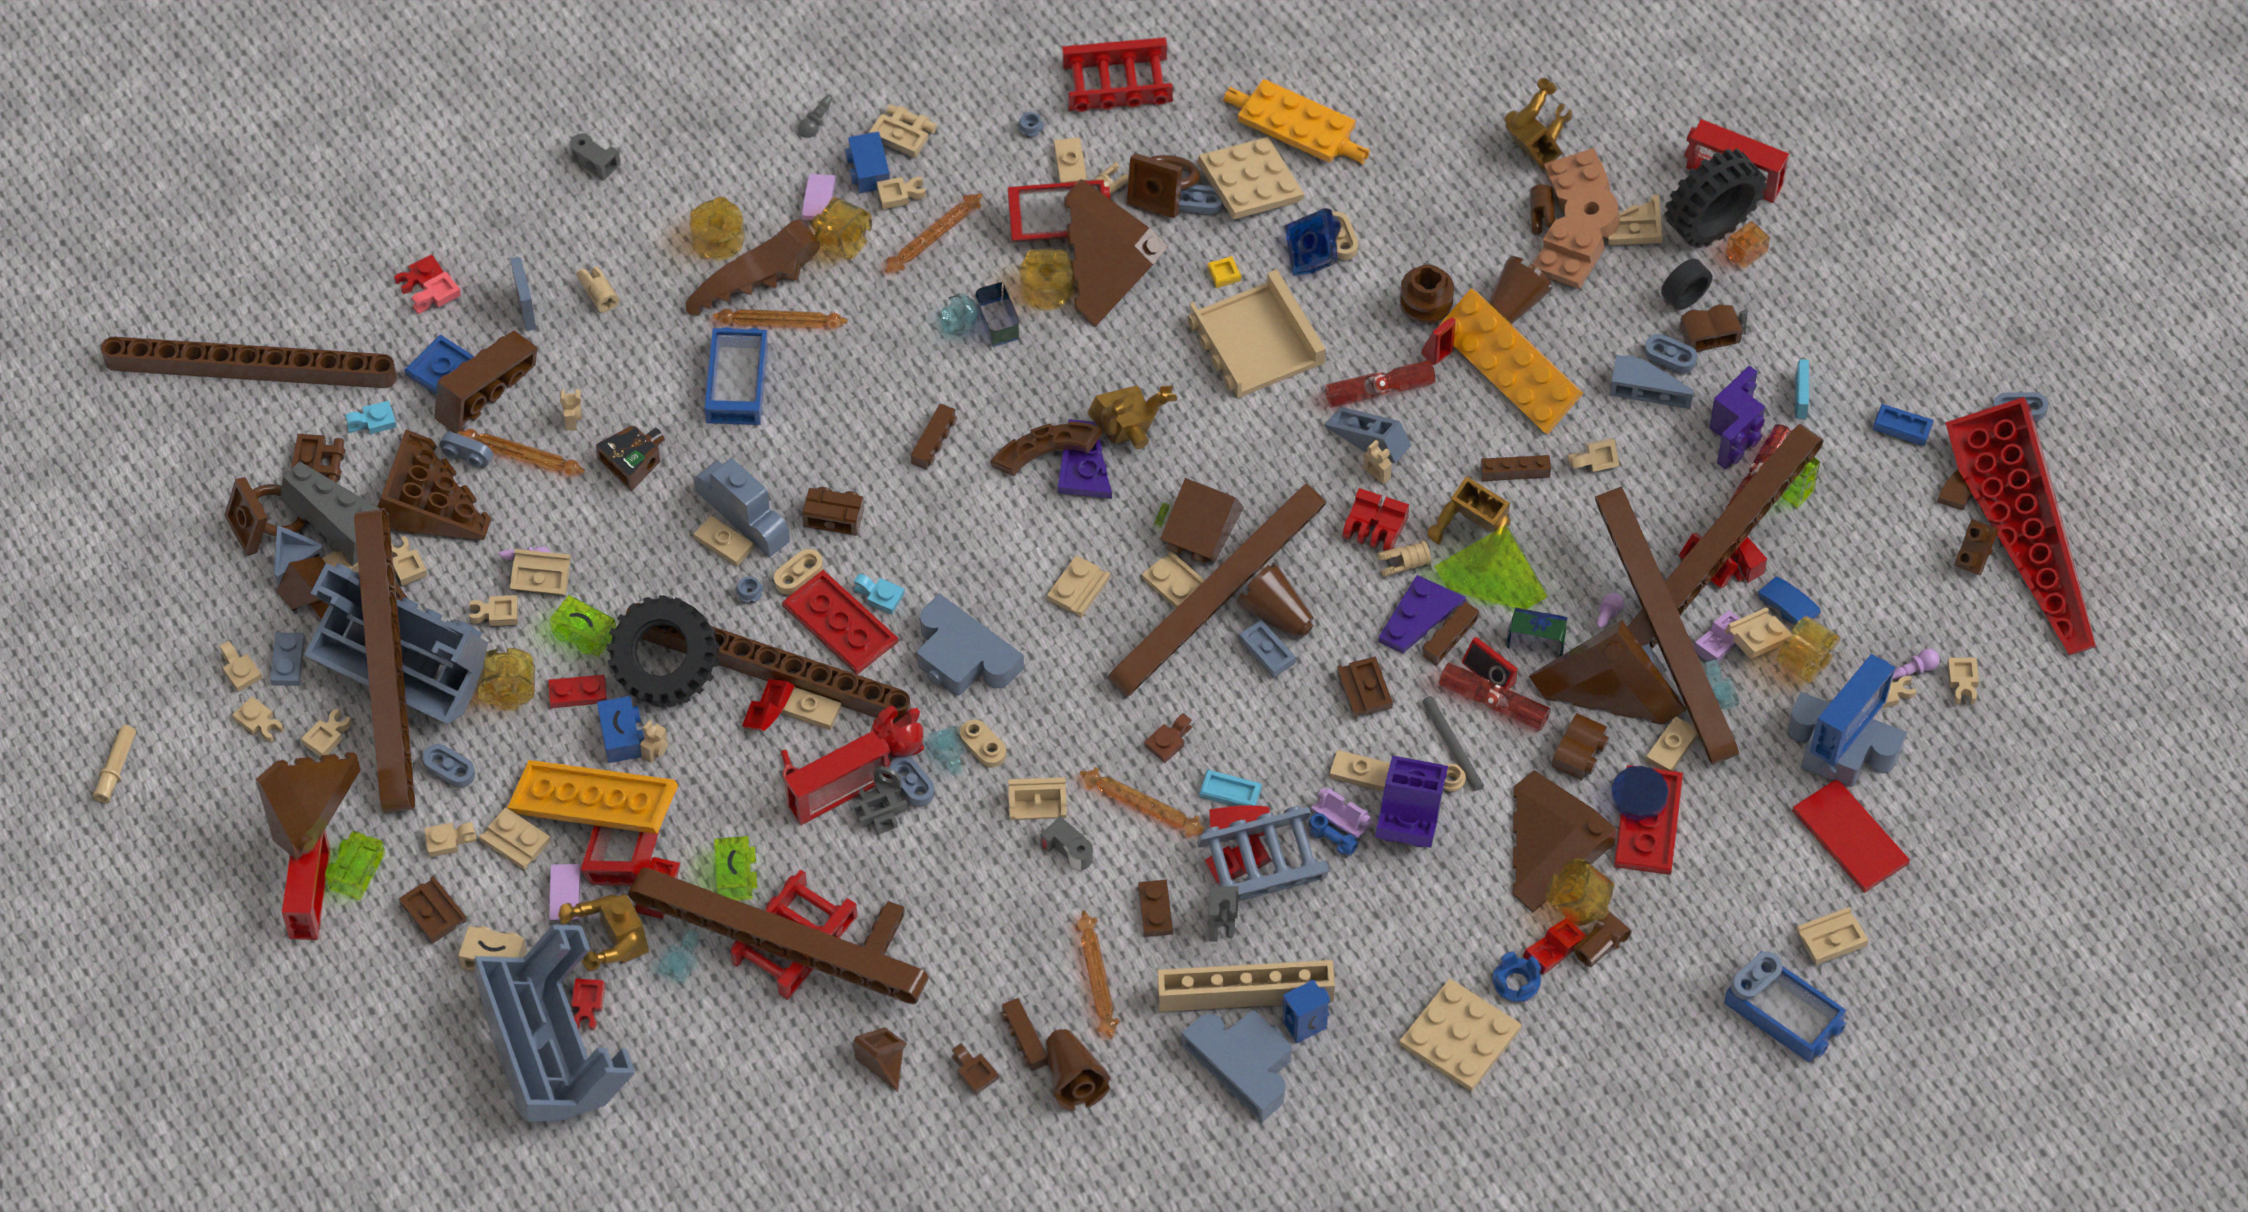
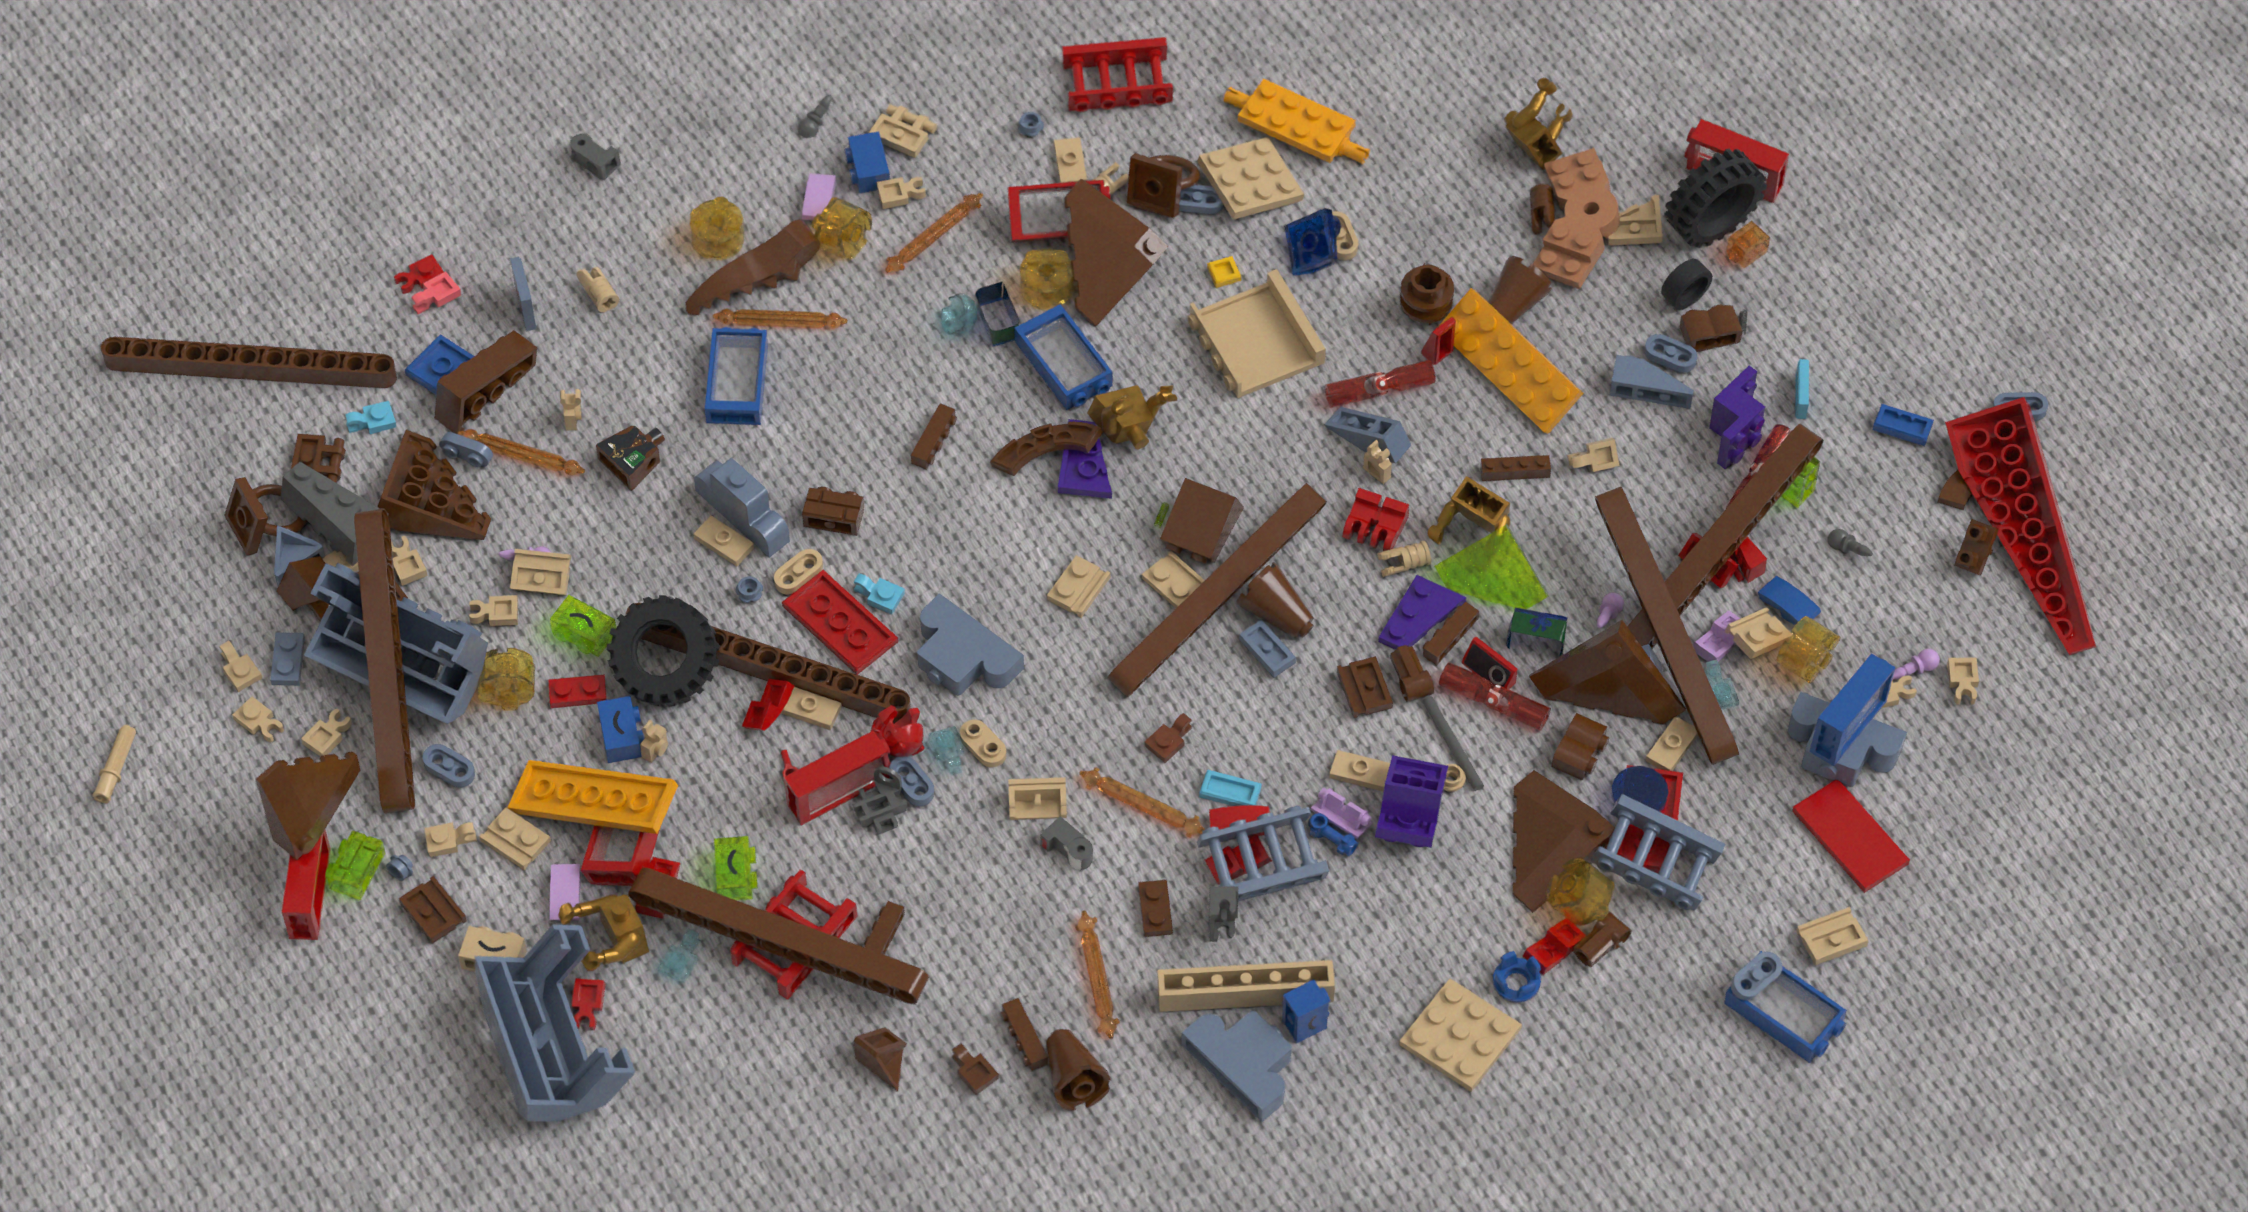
none -> sand blue plate [386,855,413,881]
none -> window [1015,304,1113,410]
none -> reddish brown piece [1390,645,1434,702]
none -> sand blue fence [1591,794,1726,911]
none -> dark grey bar [1828,529,1873,556]

